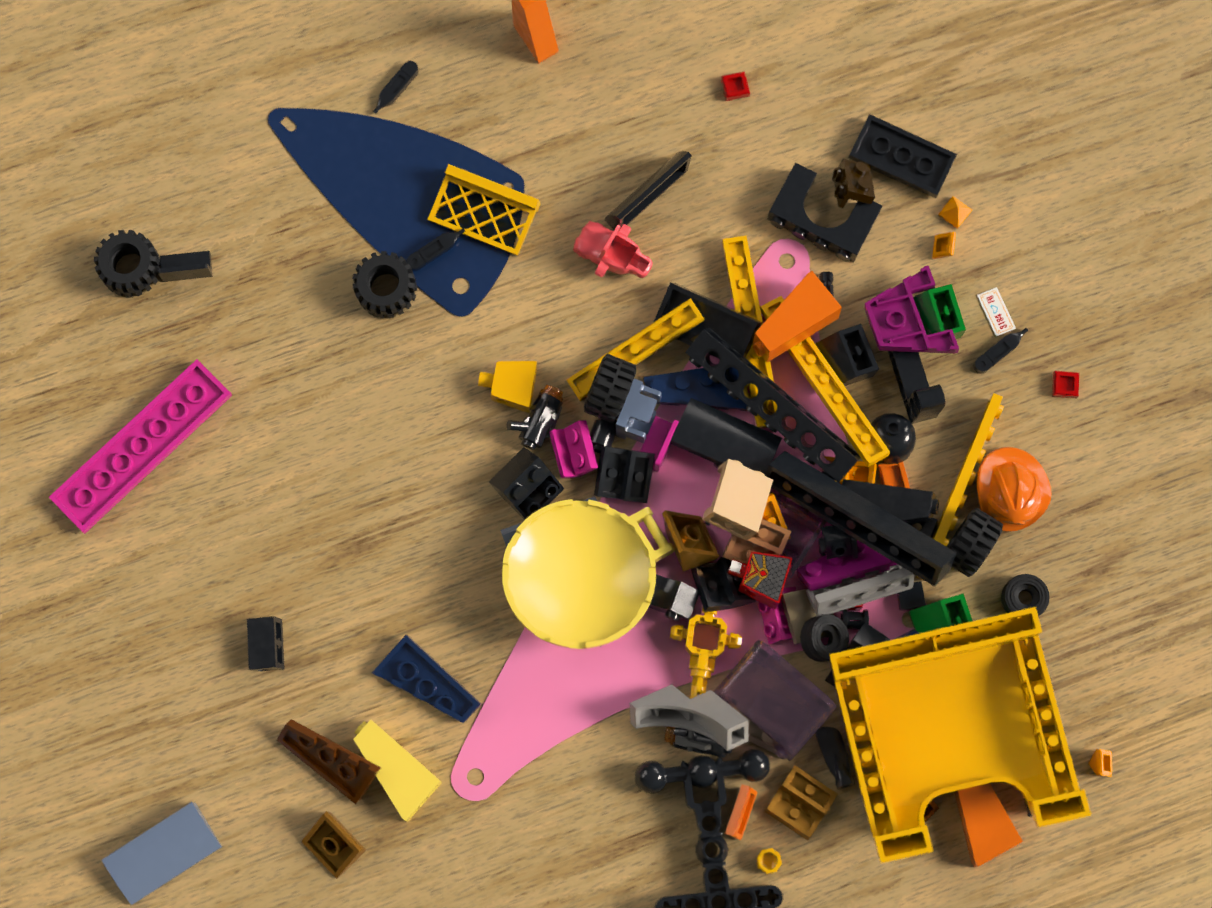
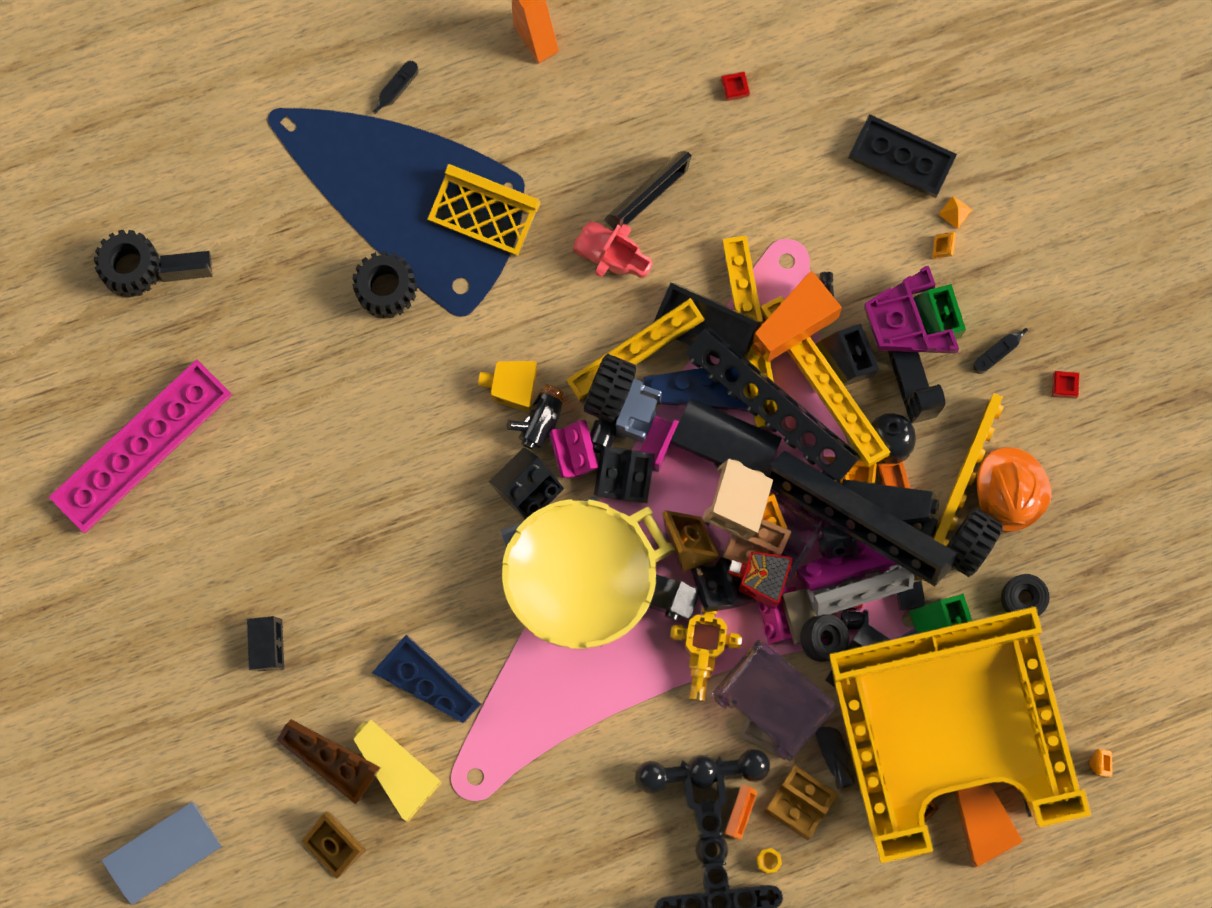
black piece [407,228,466,271] -> none
light grey arch [630,685,749,751] -> none
piece [665,726,733,758] -> none
black arch [767,162,882,263] -> none
dark brown bracket [832,159,875,208] -> none
white sticker [977,287,1016,336] -> none

